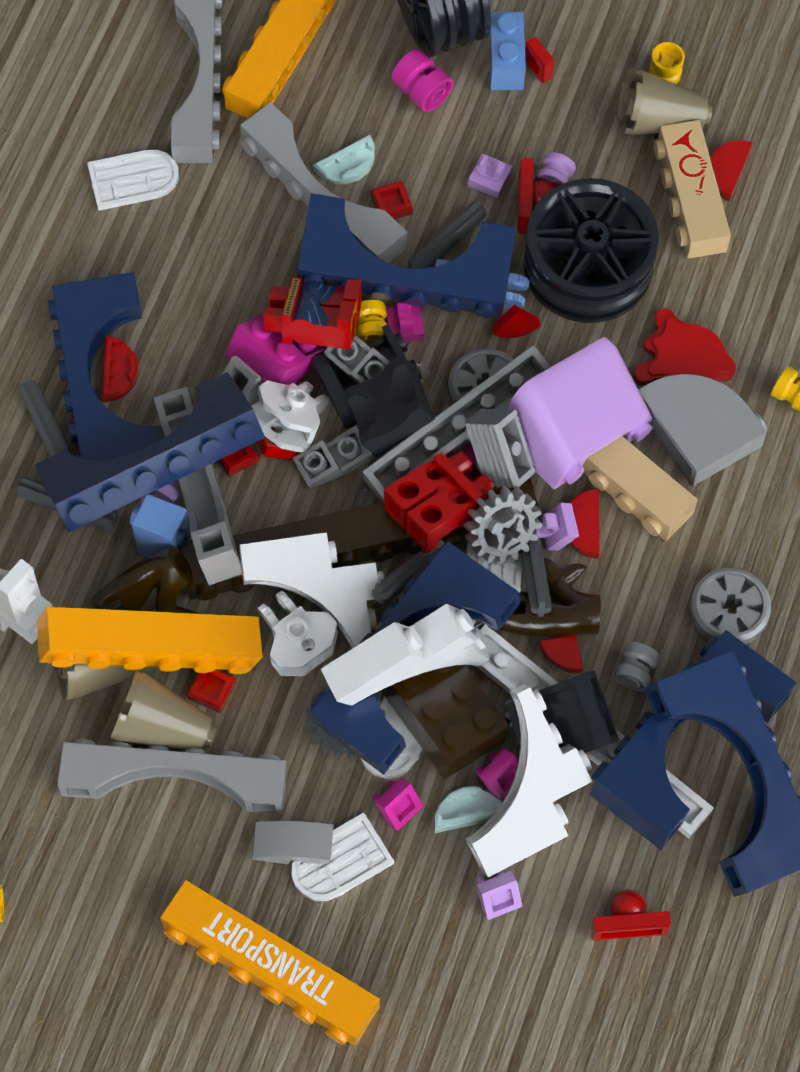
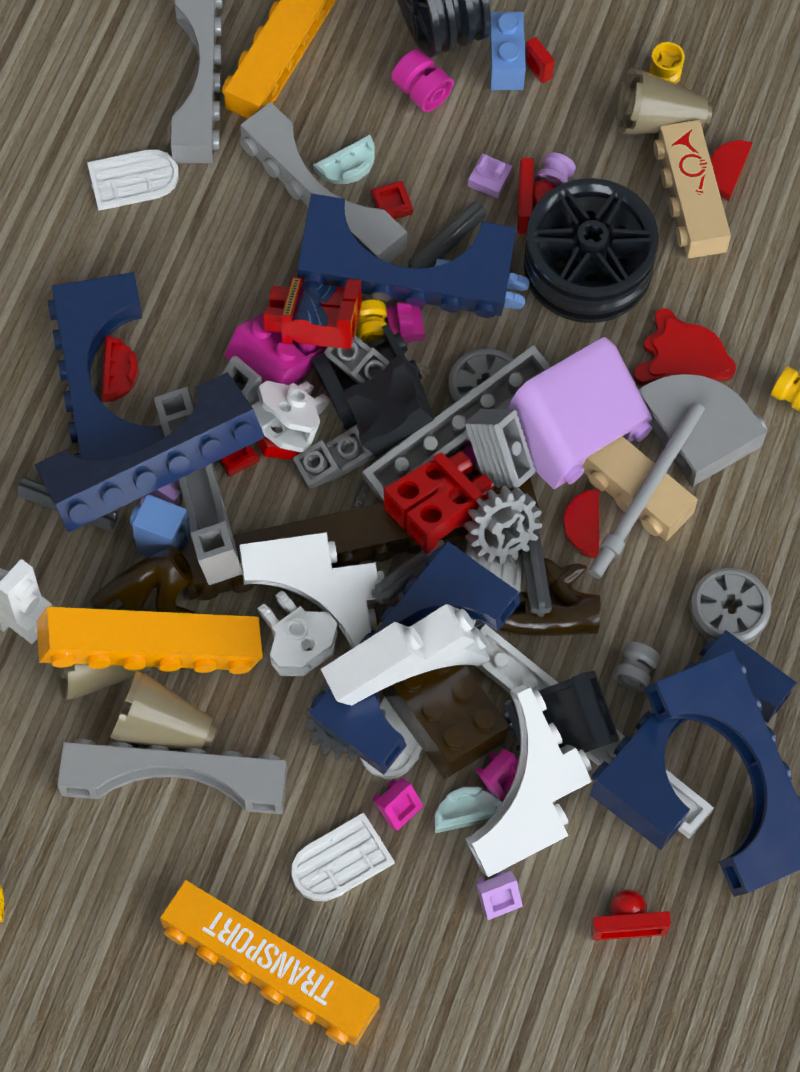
dark grey axle [19,380,71,456] -> none
red tile [187,669,237,713] -> none
light grey slope [251,821,334,865] -> none
red tile [491,305,541,338] -> none
lavender tile [533,503,579,551] -> none
red tile [539,635,583,673] -> none
none -> light grey bar [588,402,705,579]

